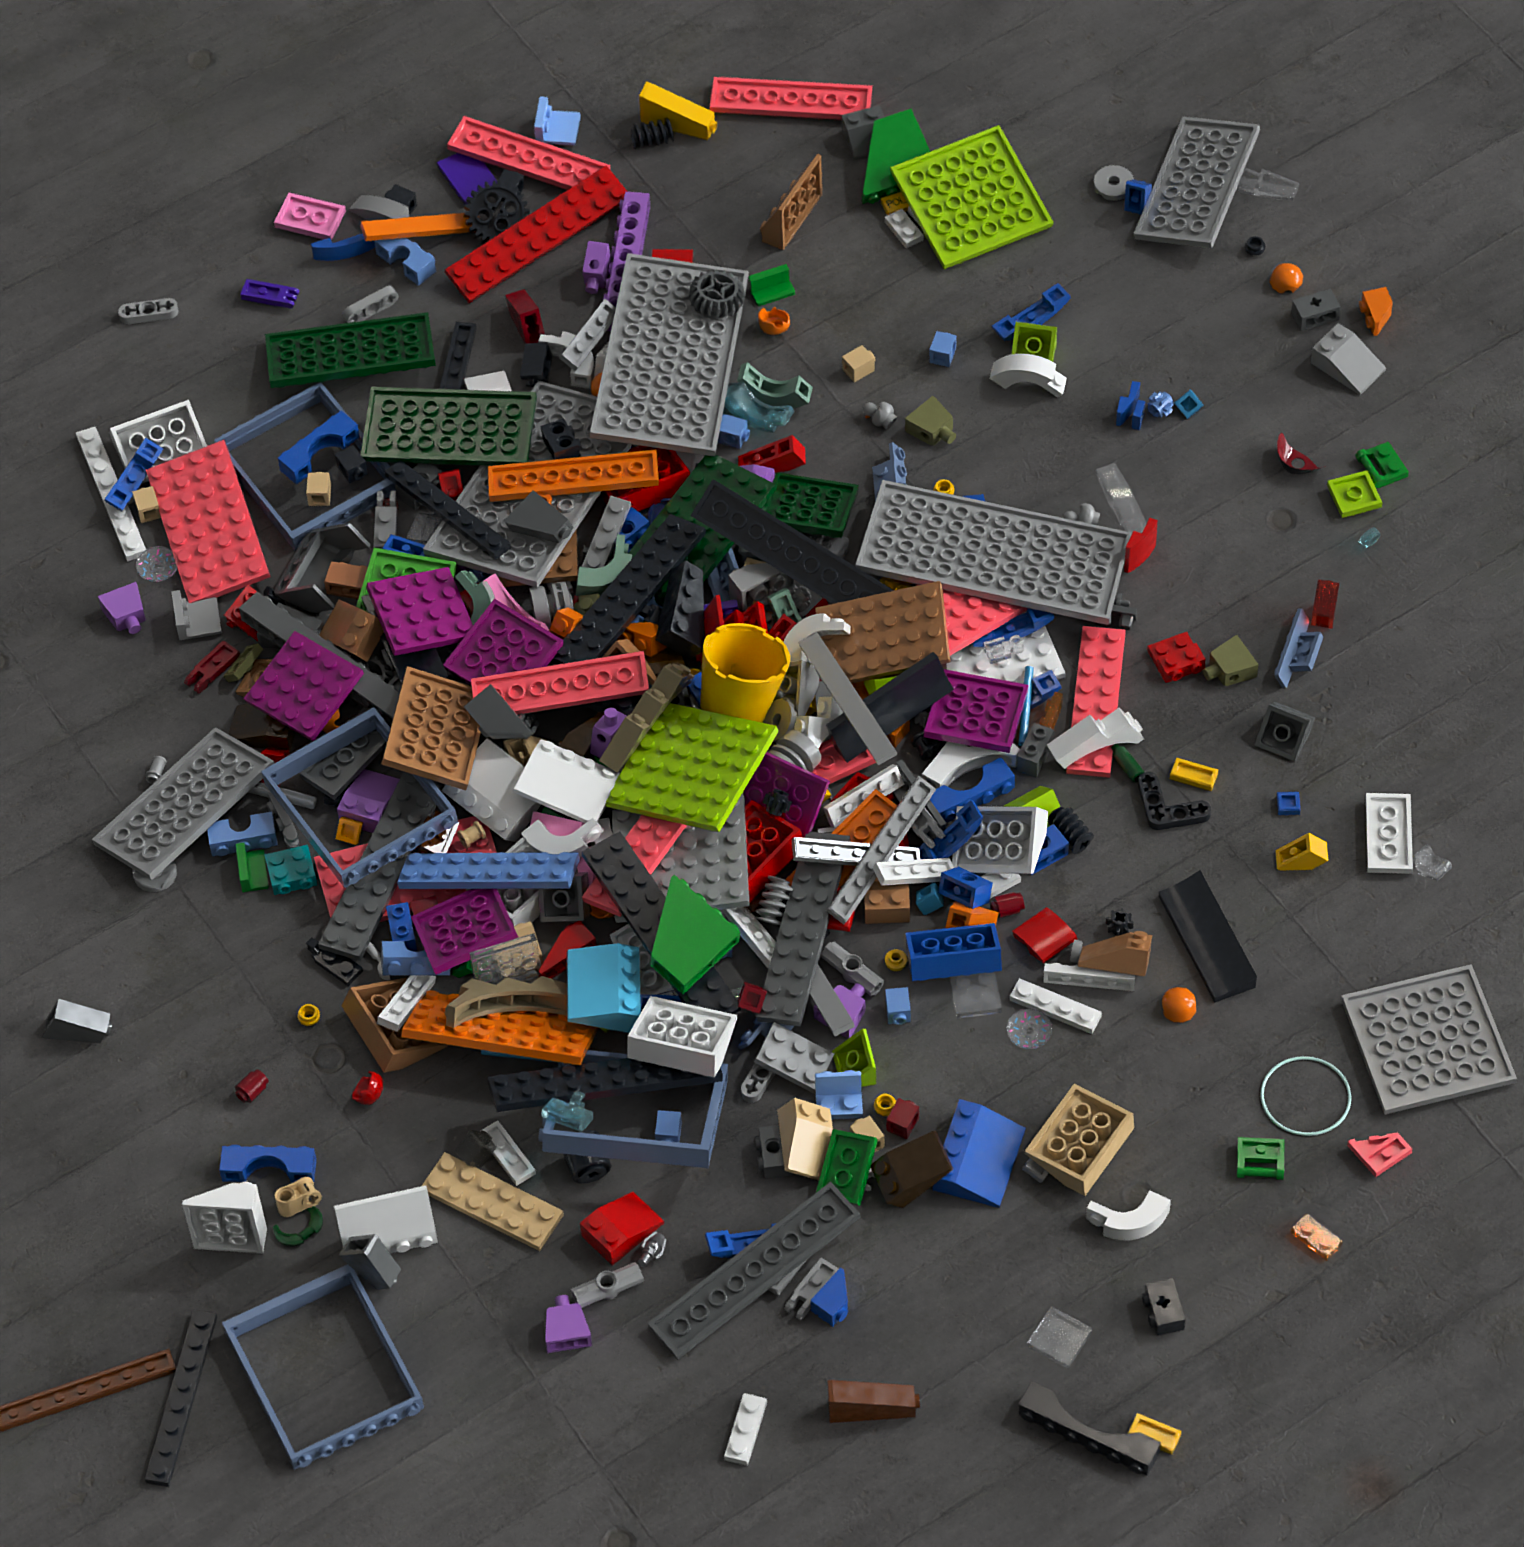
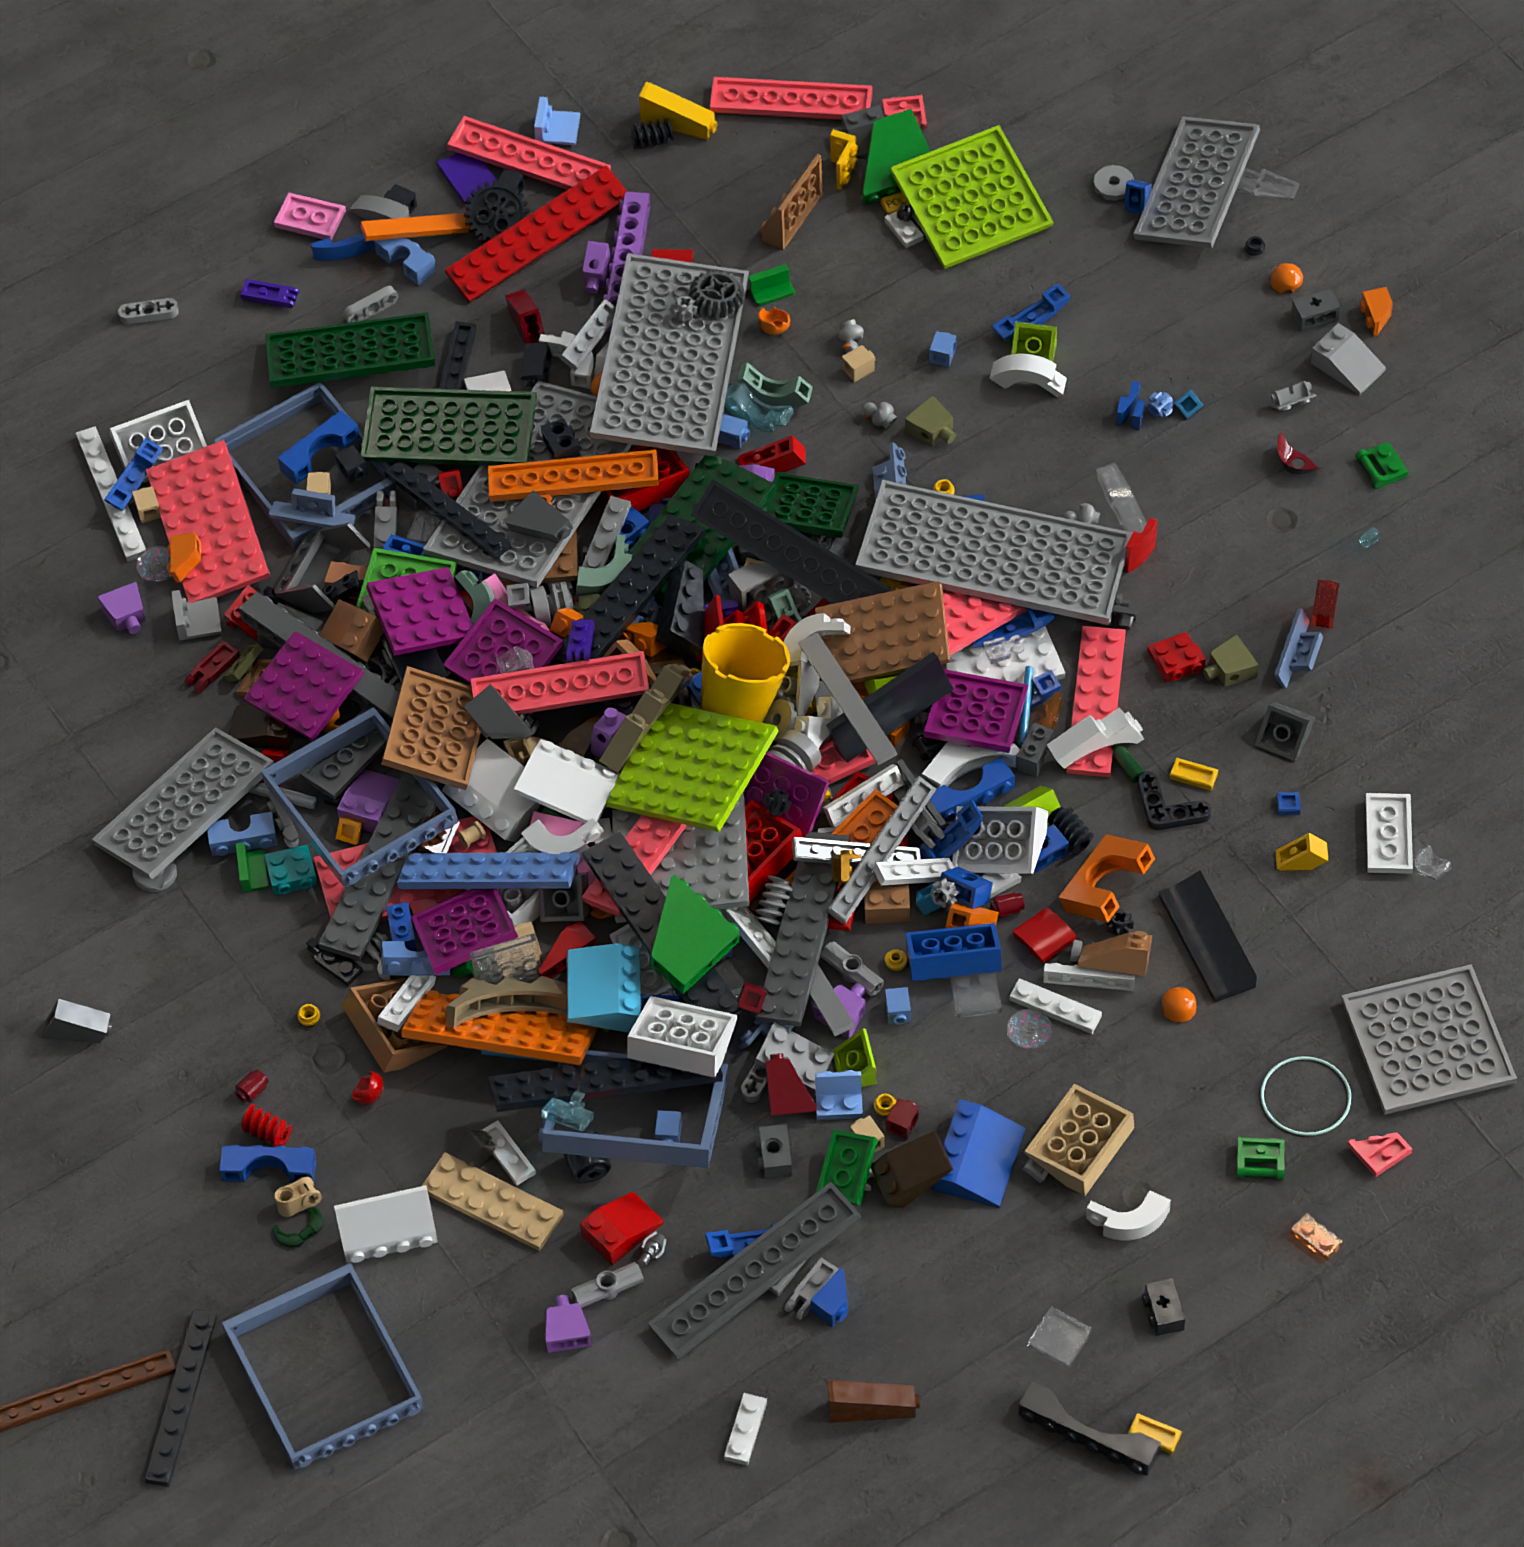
light grey pin [145,756,167,784] -> none
white slope [182,1182,267,1253] -> none
dark grey slope [338,1234,401,1290] -> none
tan slope [777,1098,833,1181] -> none
lime plate [1327,470,1382,518] -> none
none -> orange slope [168,532,201,583]
none -> red piece [241,1104,293,1147]
none -> sand blue bracket [269,488,355,527]
none -> black hinge [322,570,364,605]
none -> dark grey plate [371,932,390,954]
none -> clear bracket [496,646,534,674]
none -> light grey plate [507,583,531,608]
none -> dark purple hinge [566,619,595,661]
none -> light grey gear [671,296,698,322]
none -> dark red slope [765,1053,817,1115]
none -> yellow bracket [830,129,858,190]
none -> pearl gold bracket [832,850,861,882]
none -> light grey animal [838,319,864,353]
none -> coral wing [882,95,927,130]
none -> black hinge [896,203,913,221]
none -> light grey gear [930,878,959,908]
none -> orange arch [1058,834,1155,923]
none -> light grey hinge [1270,381,1316,411]

